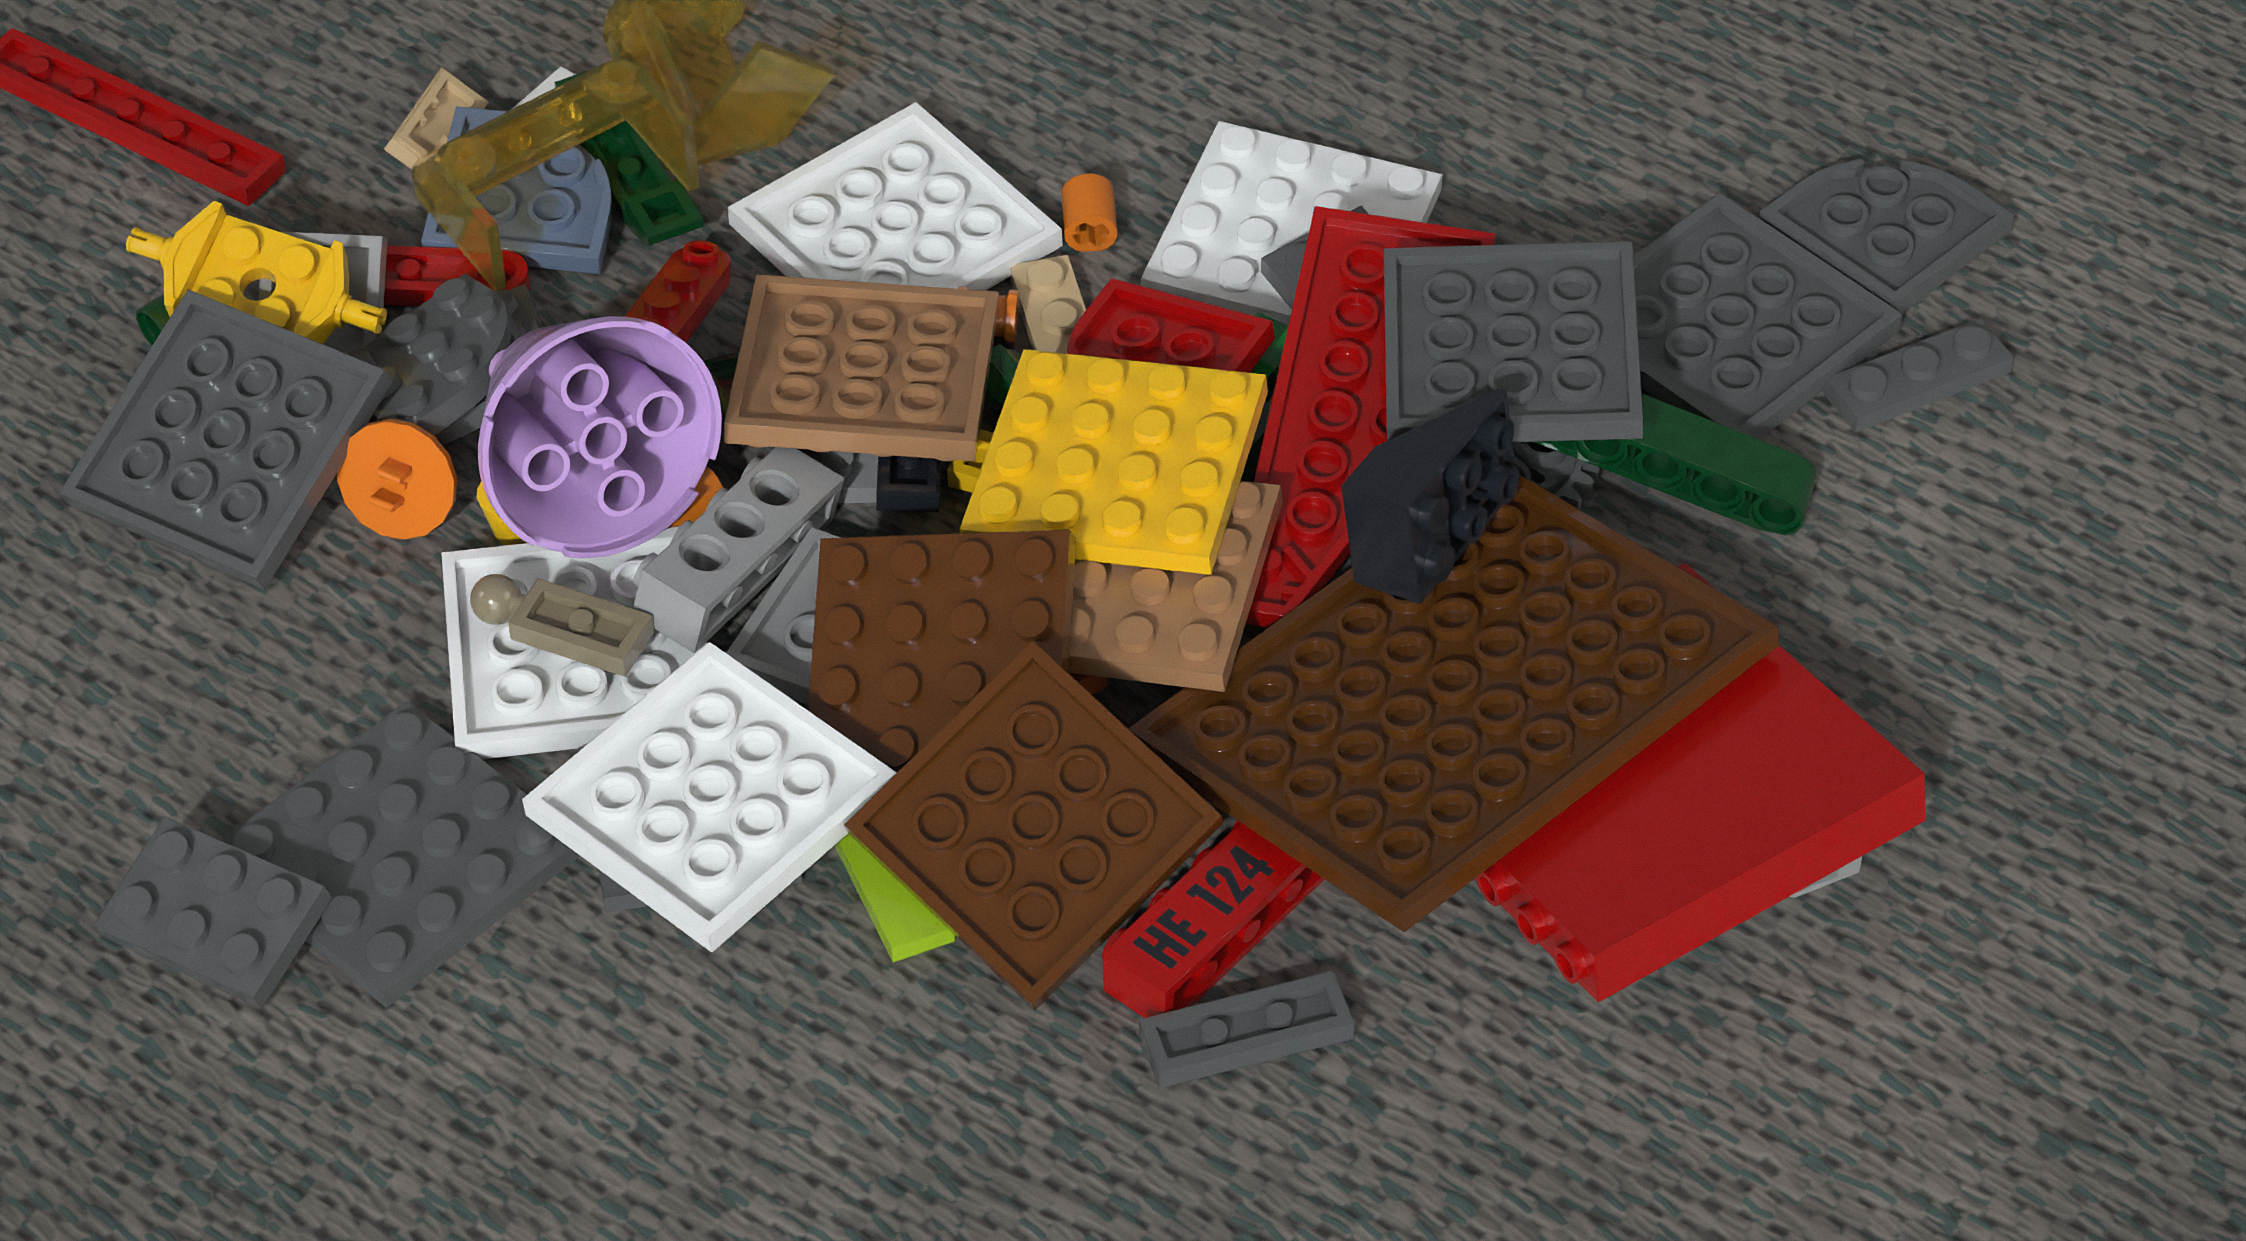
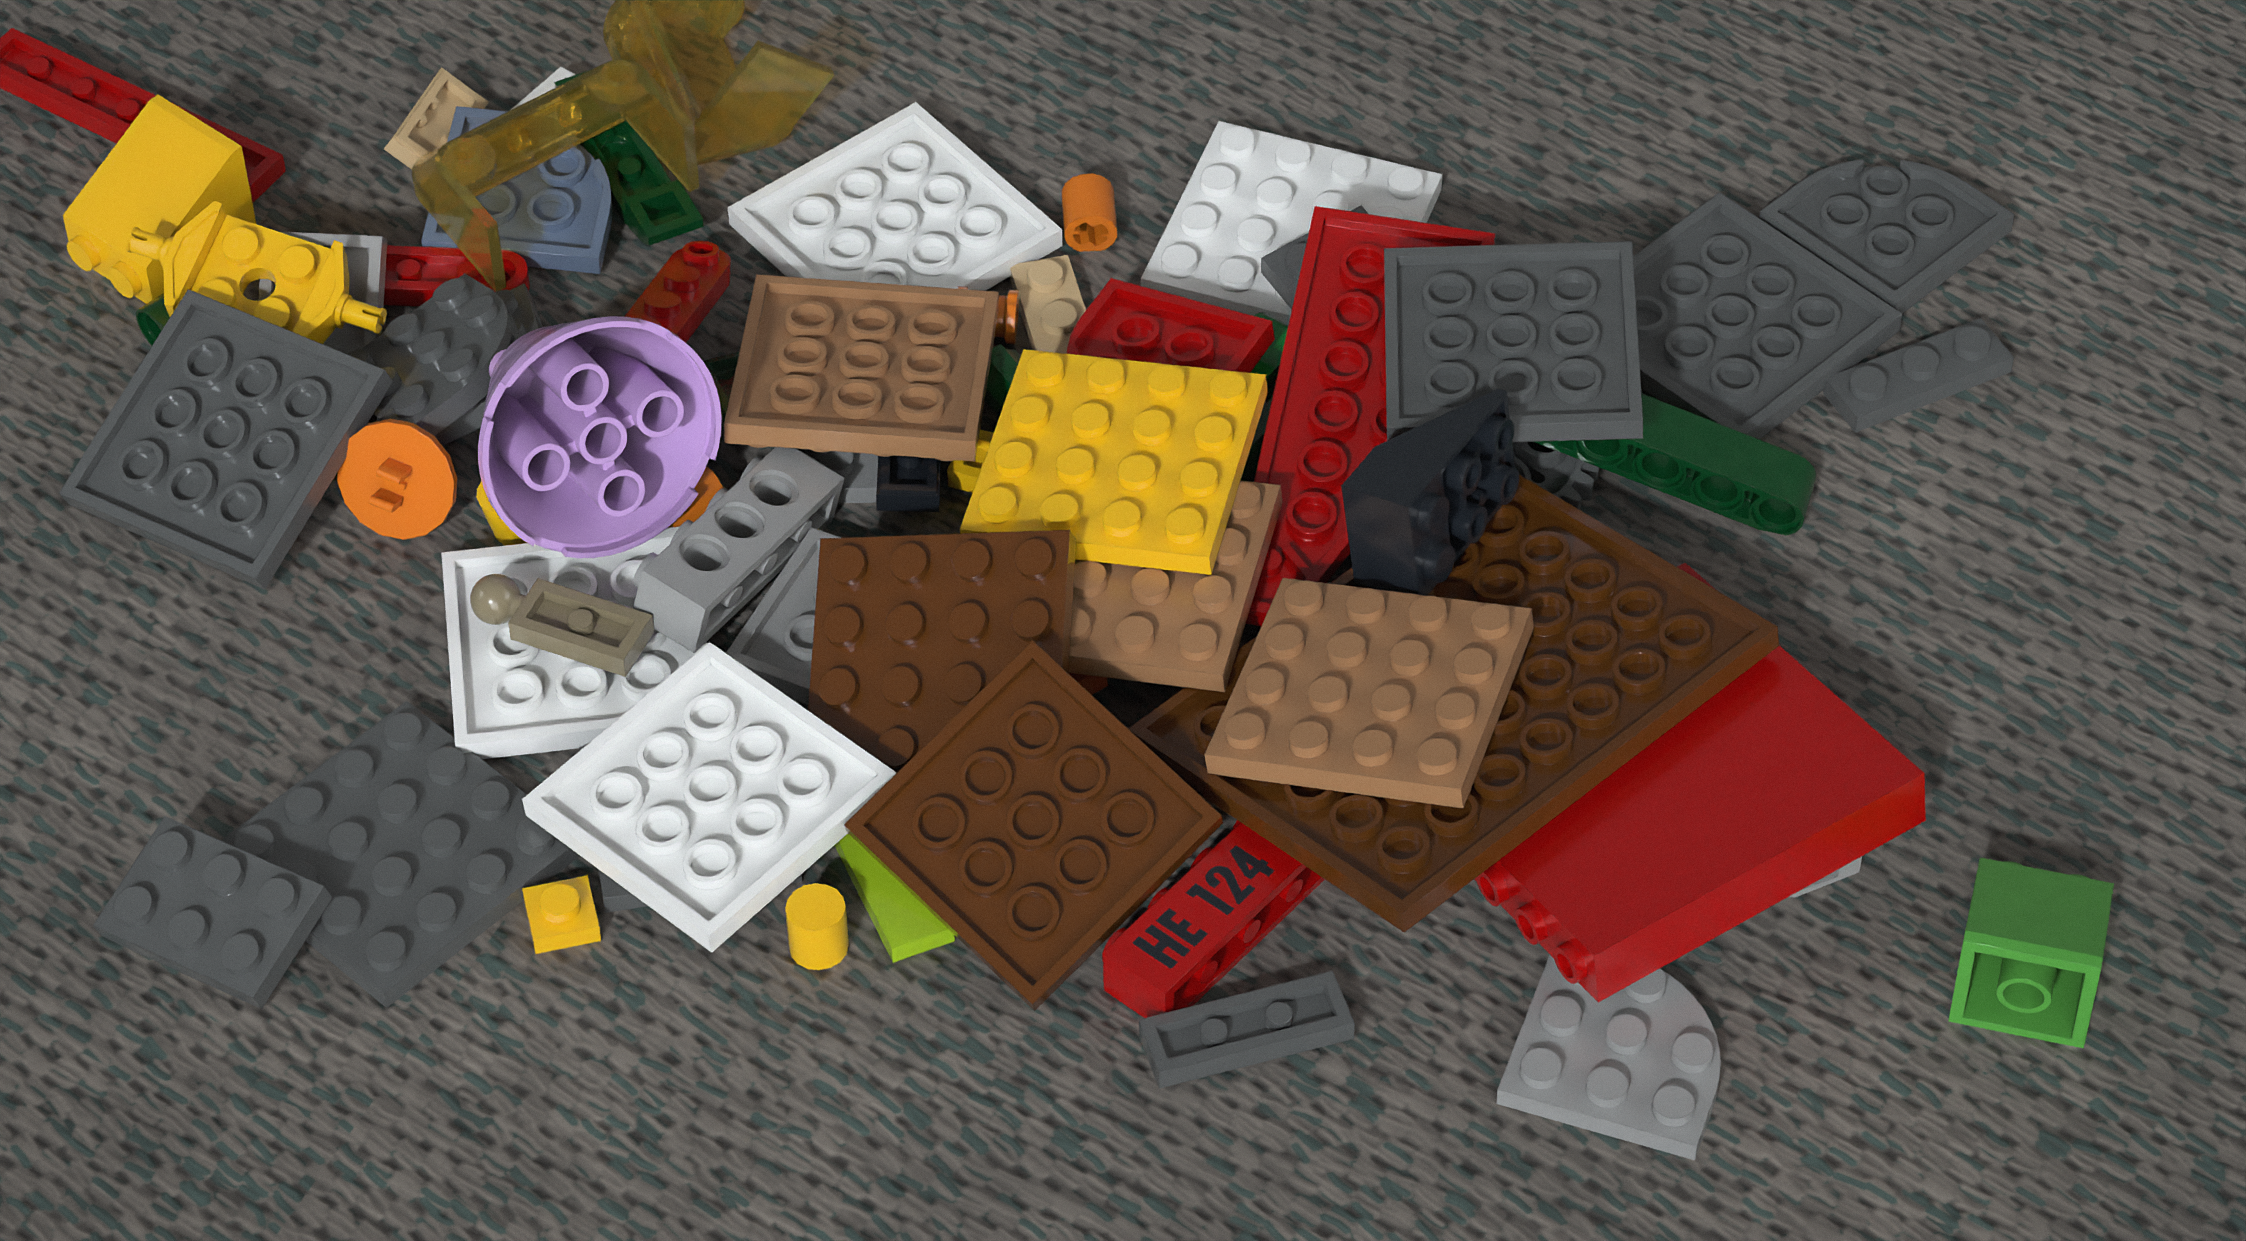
none -> yellow slope [63,94,256,304]
none -> yellow plate [522,875,601,954]
none -> yellow piece [785,883,849,970]
none -> medium nougat plate [1205,578,1534,808]
none -> light grey plate [1496,955,1721,1160]
none -> bright green slope [1948,857,2114,1048]

